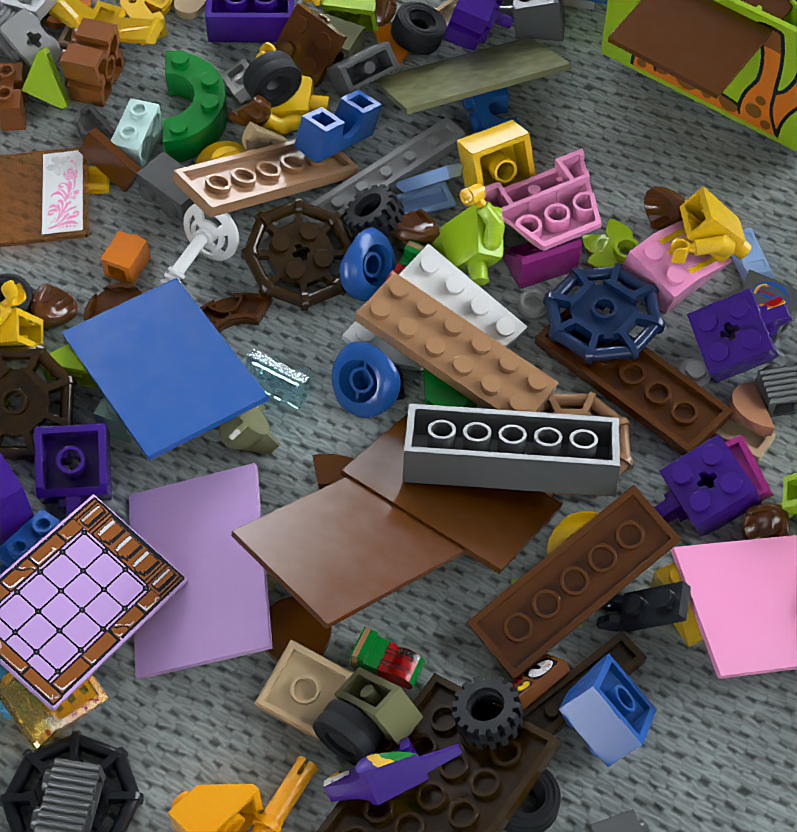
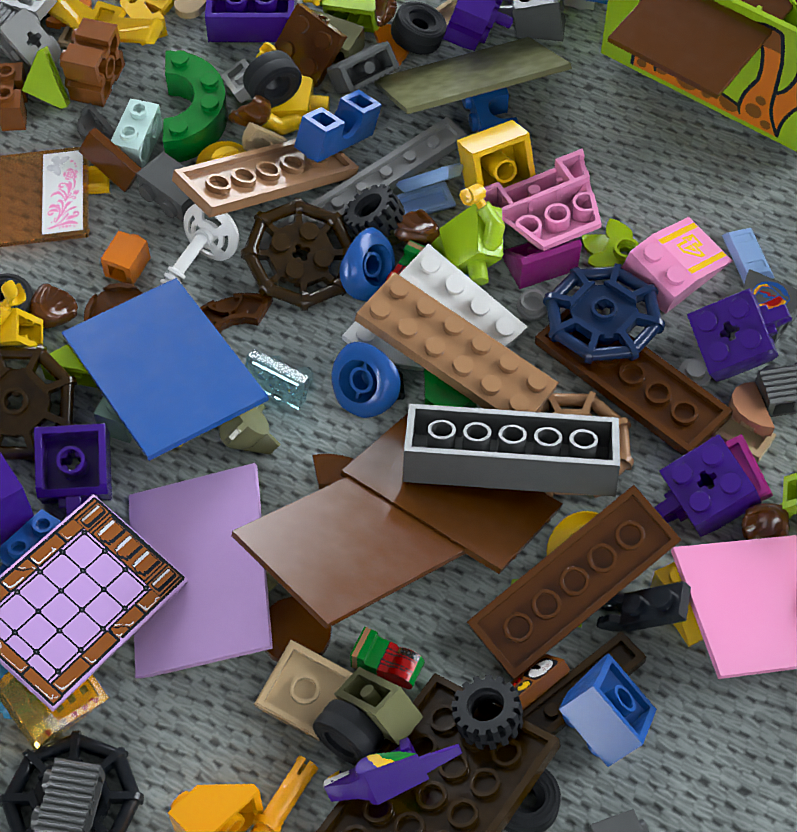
yellow torso [643,186,751,264] -> none

